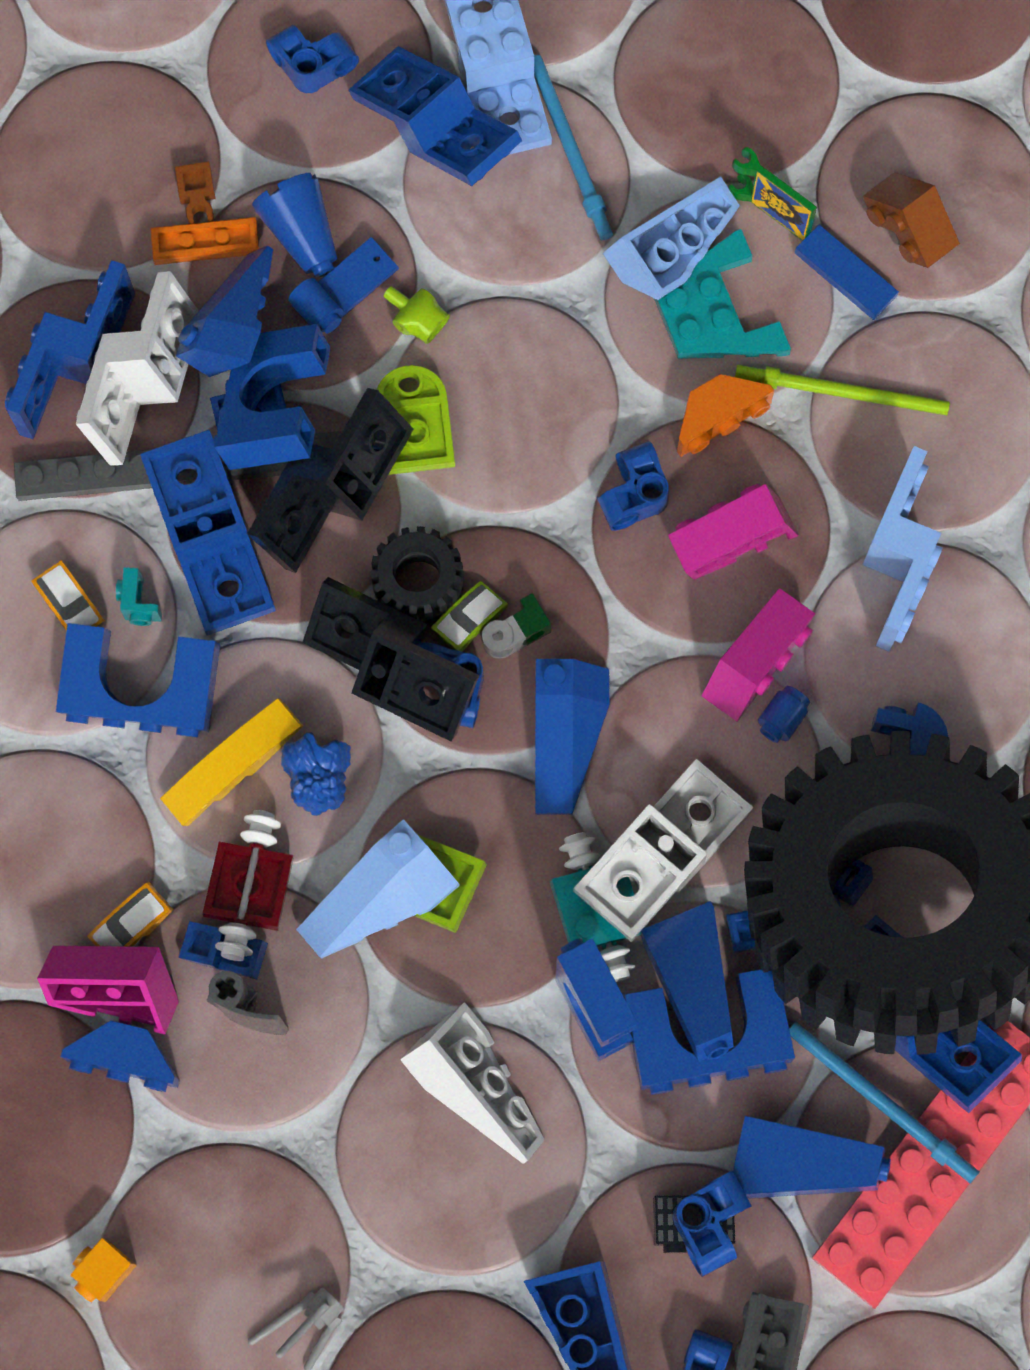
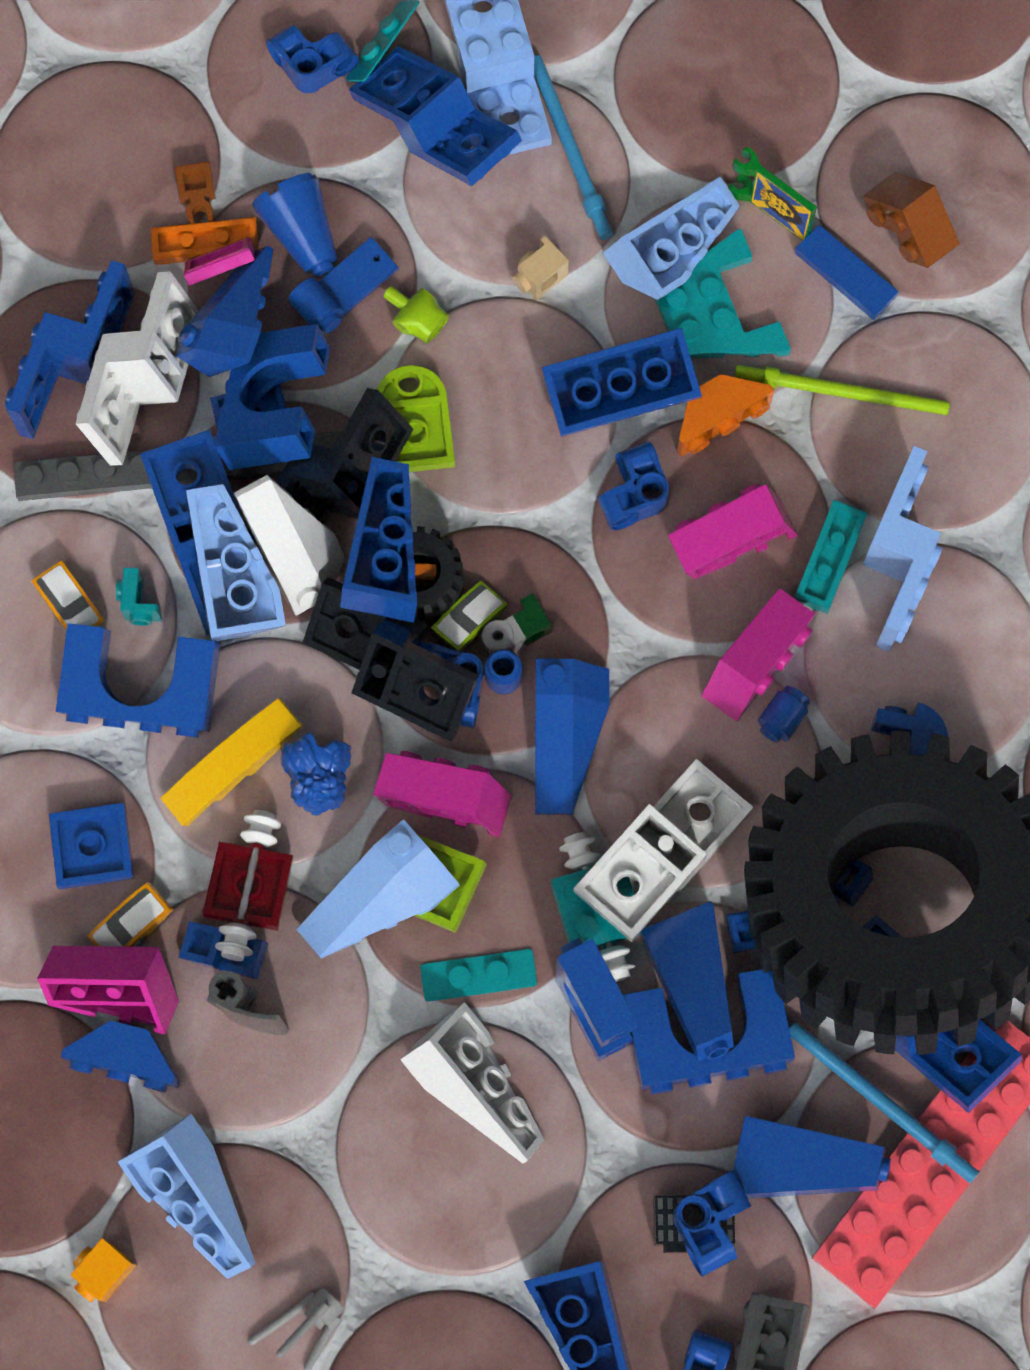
none -> blue plate [49,803,134,890]
none -> light blue wedge [118,1114,256,1279]
none -> dark pink tile [184,238,255,286]
none -> light blue wedge [186,484,286,641]
none -> white wedge [234,475,345,616]
none -> blue wedge [340,457,417,623]
none -> teal piece [346,0,420,82]
none -> dark pink wedge [373,751,512,838]
none -> orange tile [415,564,438,587]
none -> teal piece [420,949,537,1002]
none -> blue brick [485,649,522,694]
none -> tan brick [512,235,569,300]
none -> blue slope [542,328,702,437]
none -> teal plate [794,500,868,614]

